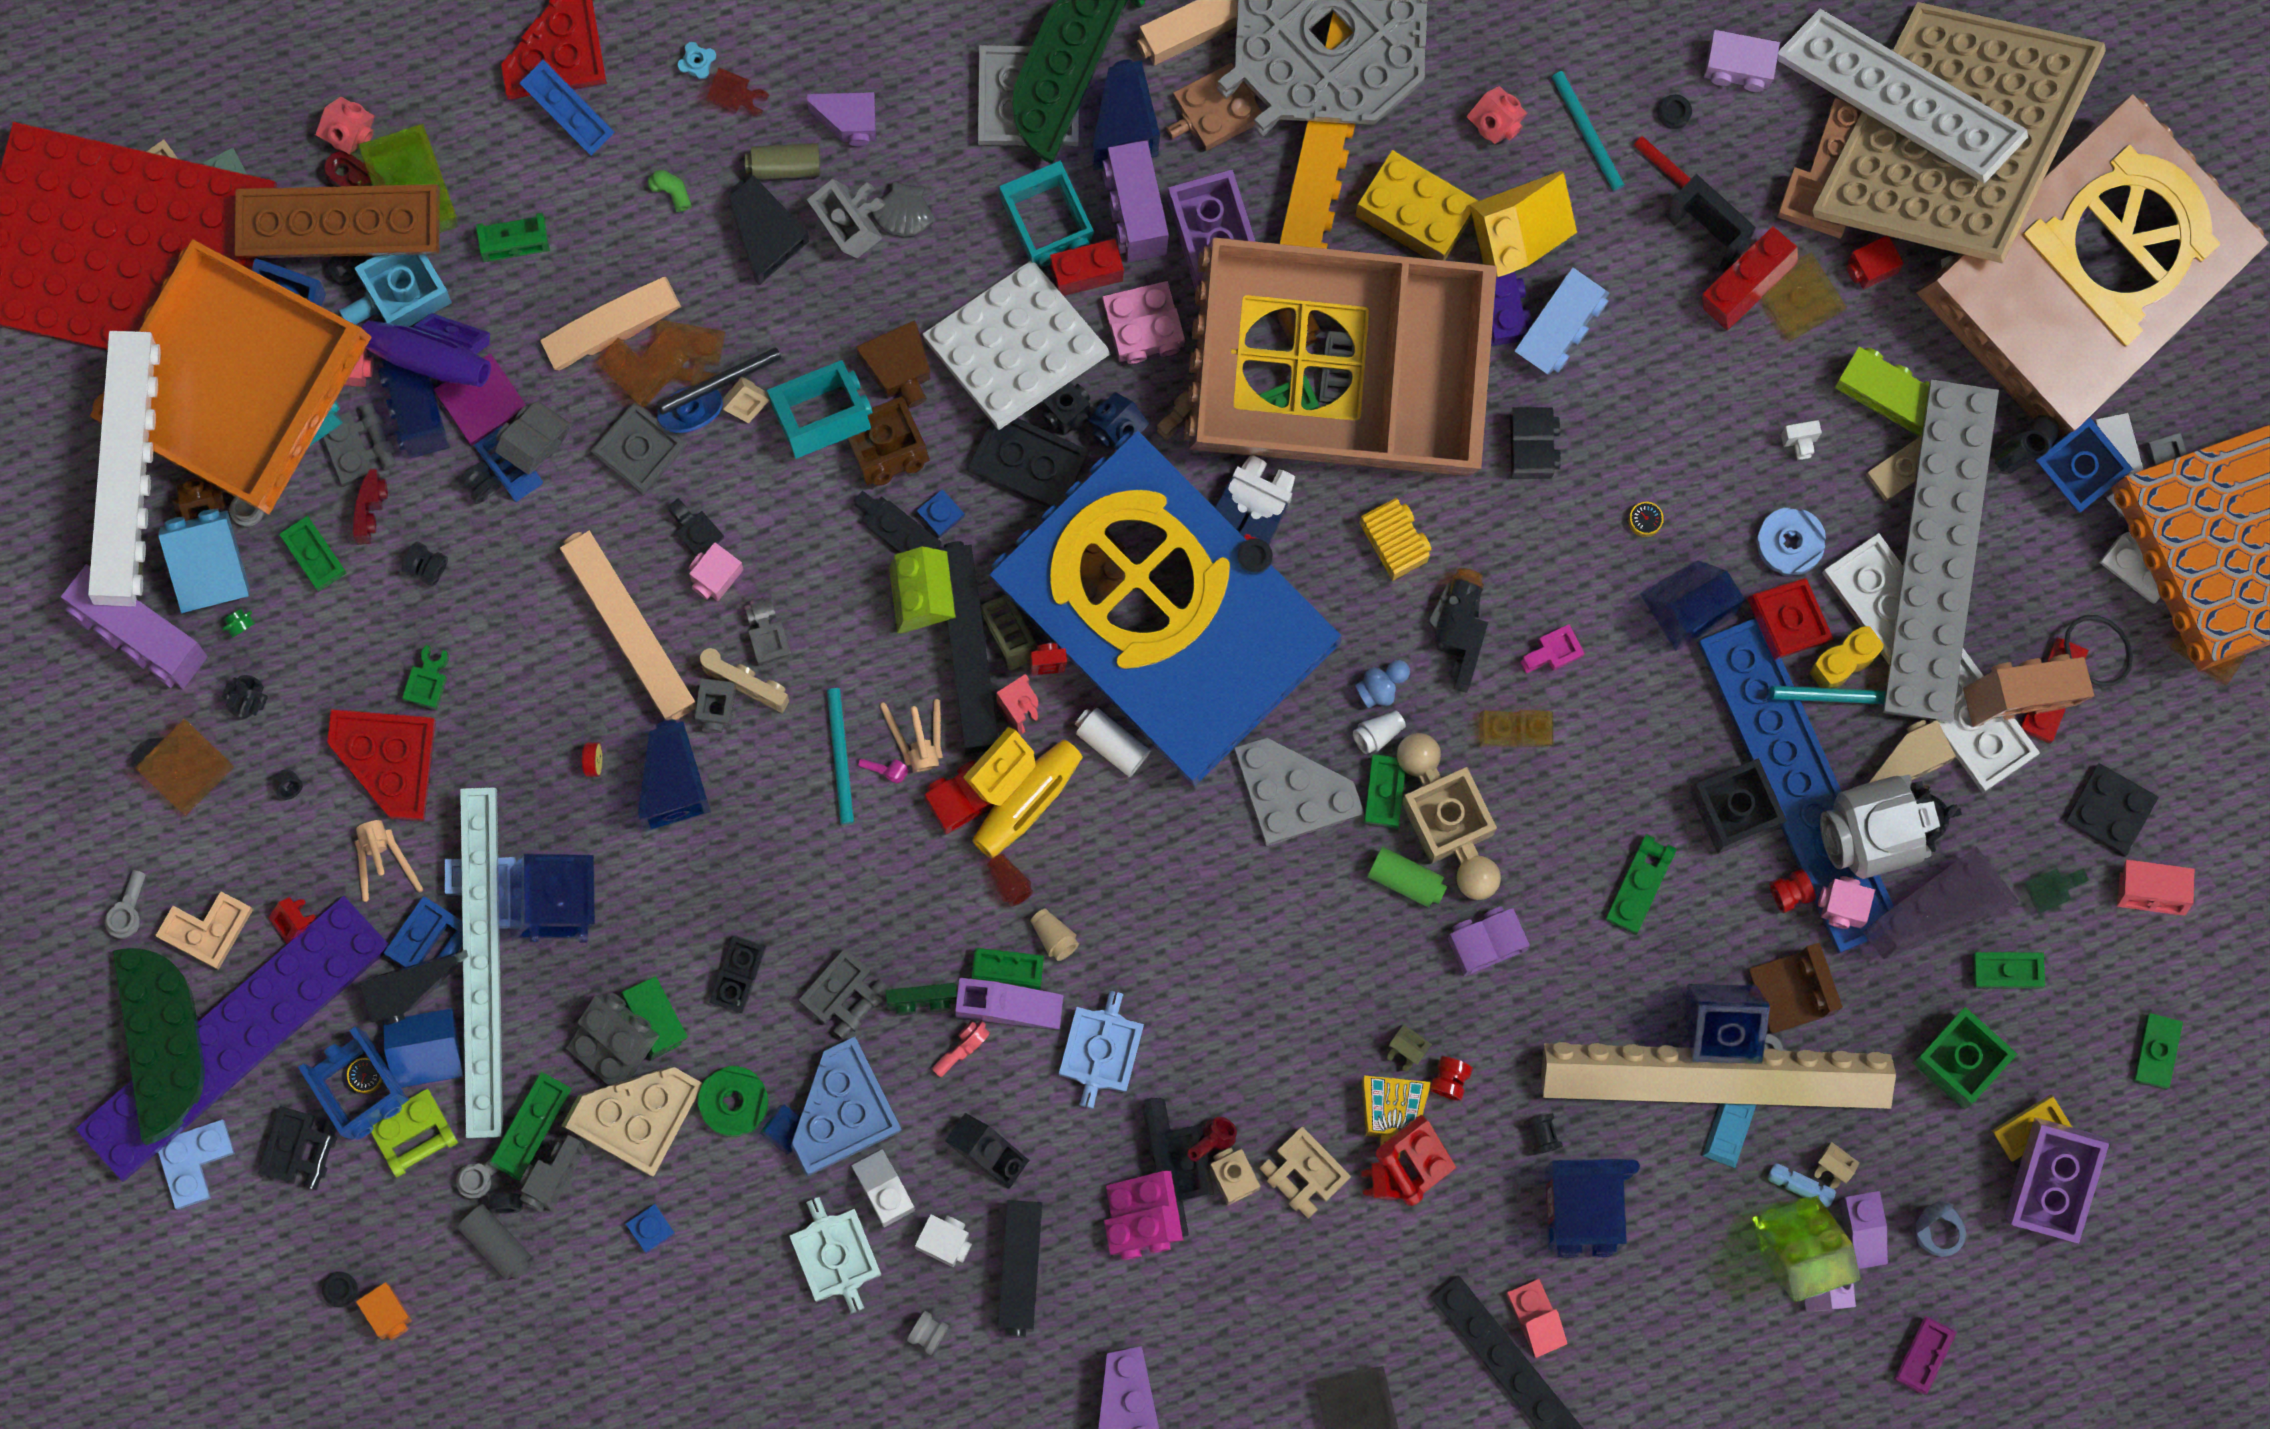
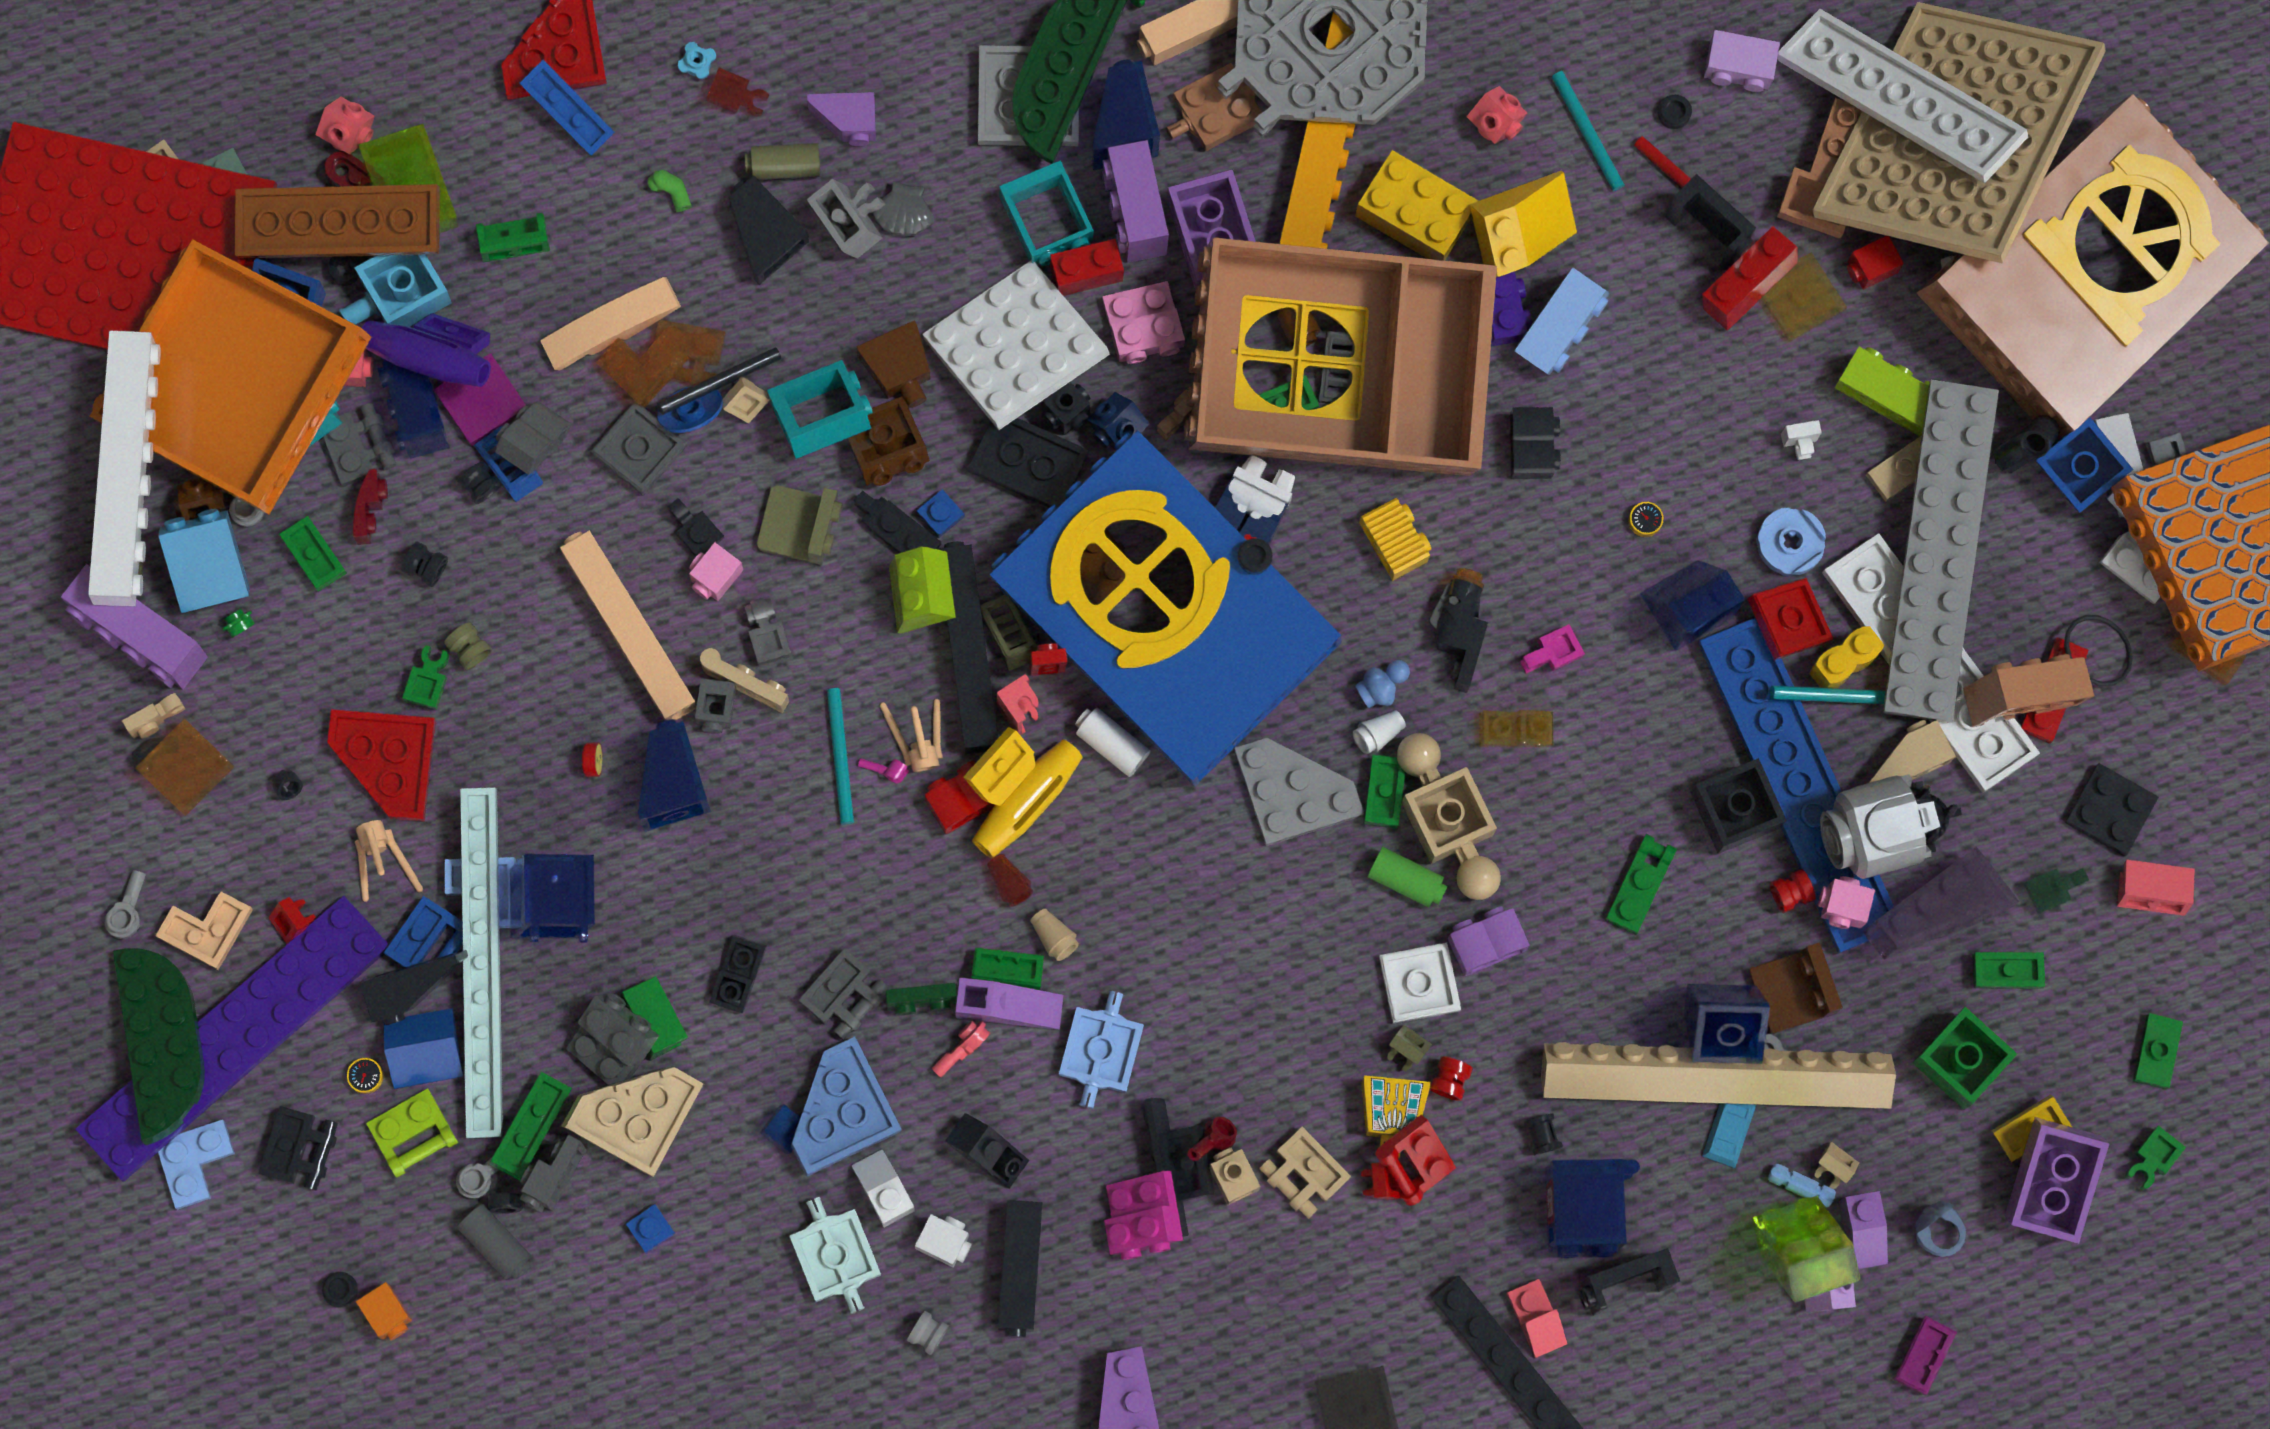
black gear [222,675,268,718] -> none
blue window [298,1027,409,1140] -> none
green plate [698,1066,769,1137] -> none
none -> tan plate [122,693,185,739]
none -> olive wheel [444,622,492,670]
none -> olive bracket [757,485,843,565]
none -> white tile [1379,943,1461,1024]
none -> black panel [1578,1248,1680,1316]
none -> green plate [2125,1125,2186,1190]

